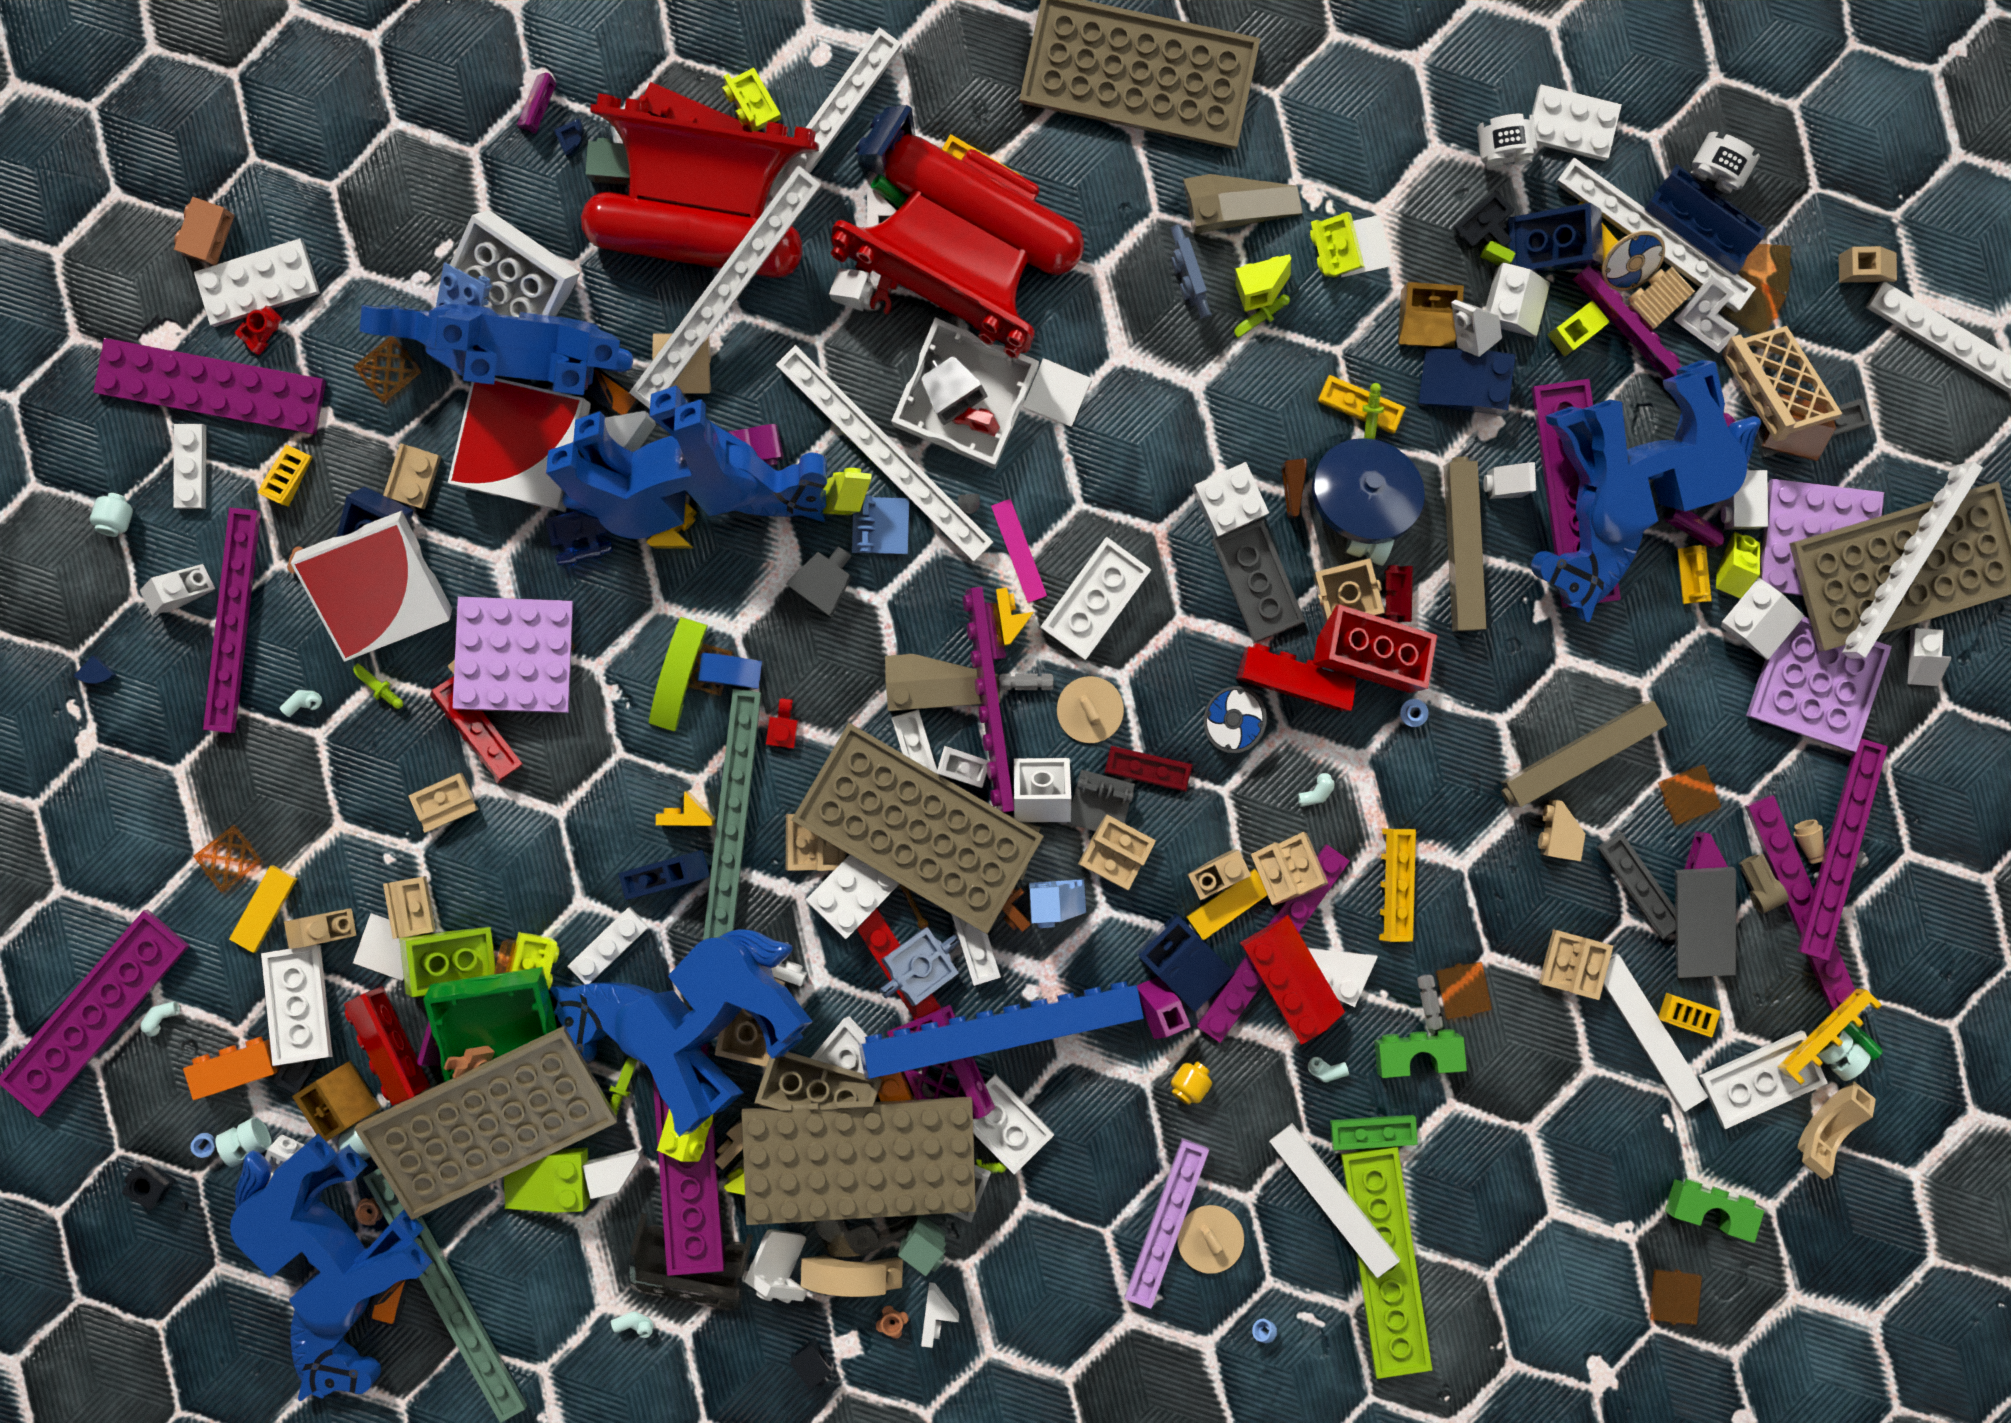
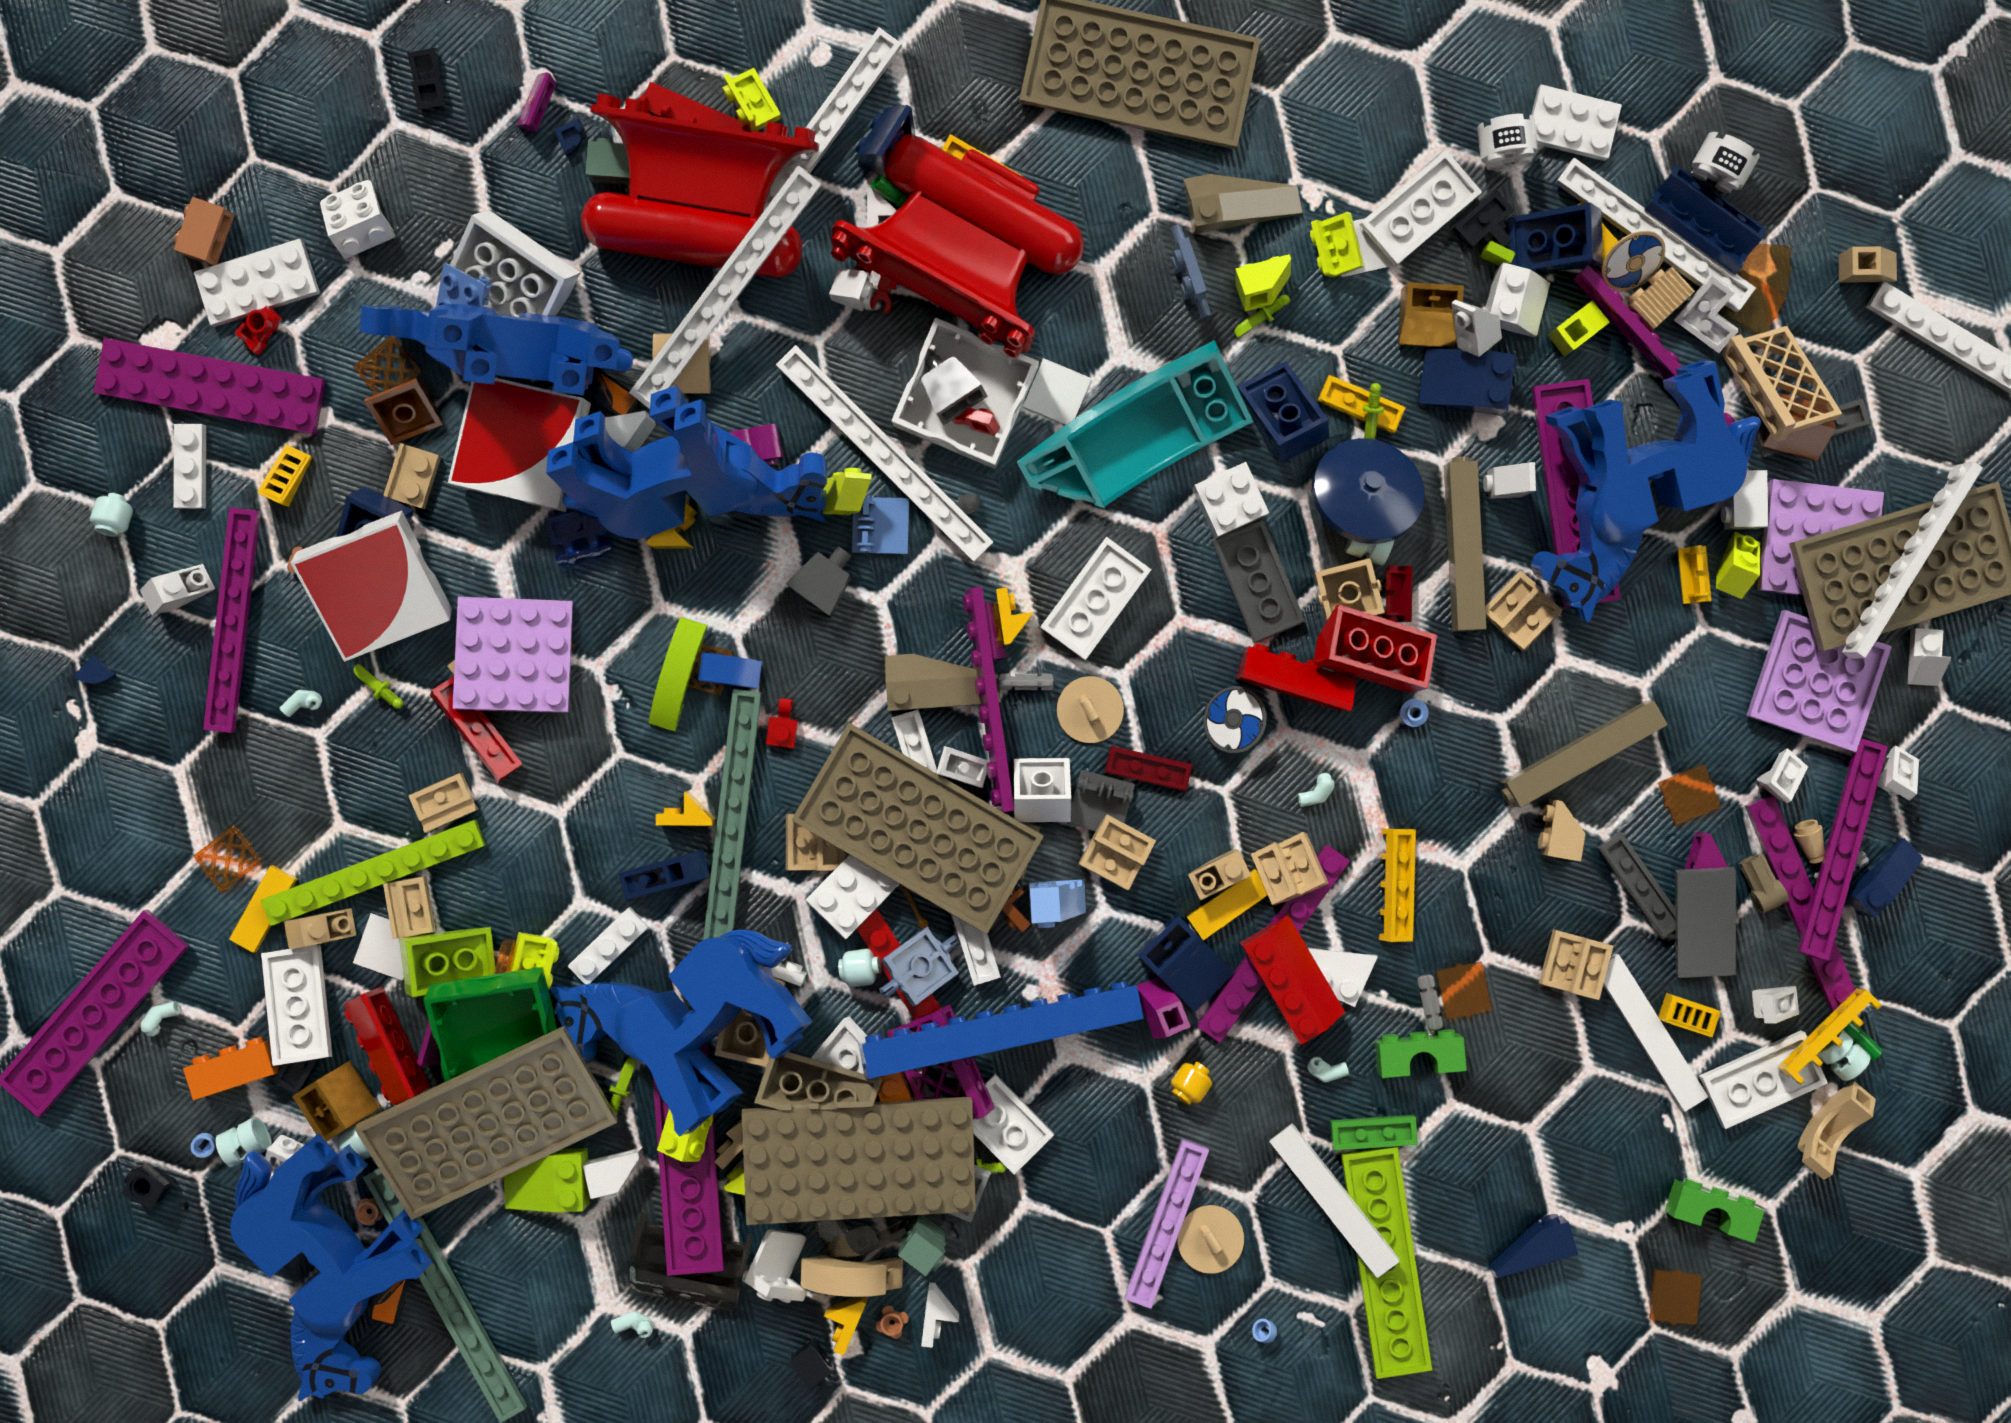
nougat plate [444,1046,495,1079] -> none
dark pink sticker [991,499,1047,603] -> none
reddish brown slope [1281,458,1307,519] -> none
magenta slope [1664,508,1724,548] -> none
white slope [1721,578,1805,660] -> none
none -> lime plate [261,819,486,926]
none -> white bracket [320,180,395,259]
none -> dark orange slope [364,379,443,445]
none -> black slope [407,48,447,110]
none -> yellow slope [824,1296,868,1356]
none -> light aqua head [838,948,881,987]
none -> teal slope [1017,340,1253,508]
none -> dark blue slope [1237,361,1329,464]
none -> white plate [1359,150,1482,267]
none -> tan slope [1485,570,1563,652]
none -> dark blue slope [1489,1214,1578,1278]
none -> white slope [1752,986,1799,1023]
none -> white slope [1756,748,1808,803]
none -> dark blue slope [1846,838,1924,918]
none -> white slope [1877,745,1919,801]

